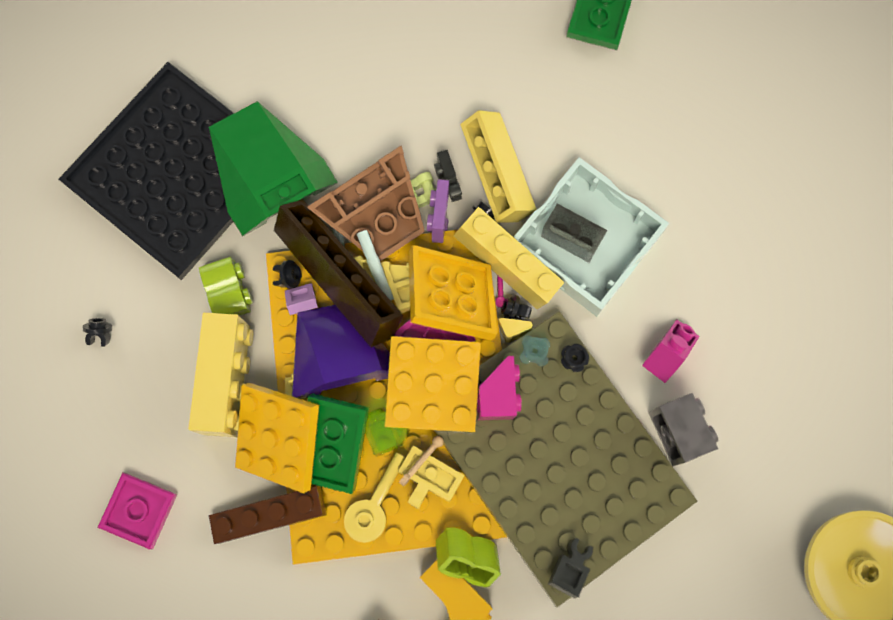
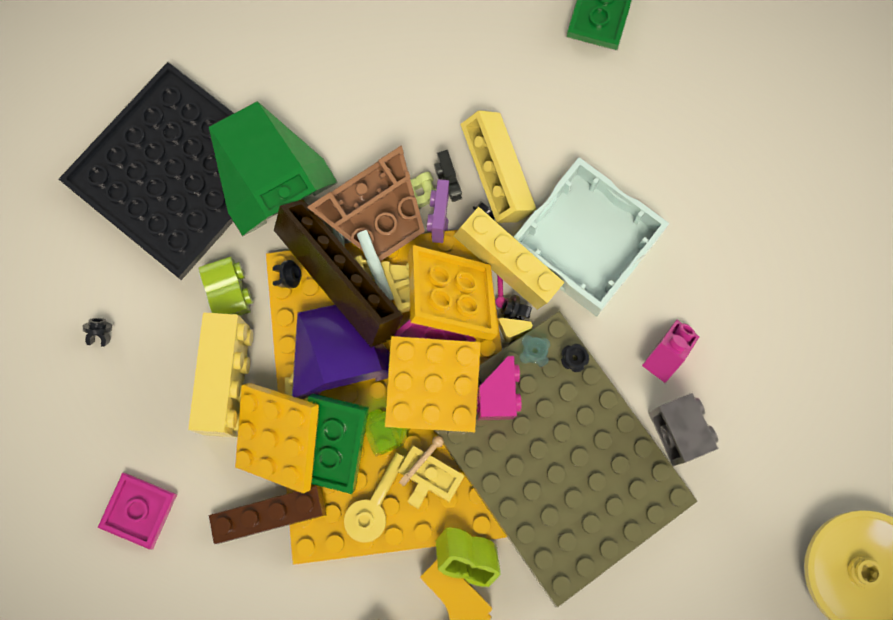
lavender plate [285,283,318,315] -> none
clear smoke brick [541,203,607,263] -> none
pearl dark grey plate [548,538,593,599] -> none

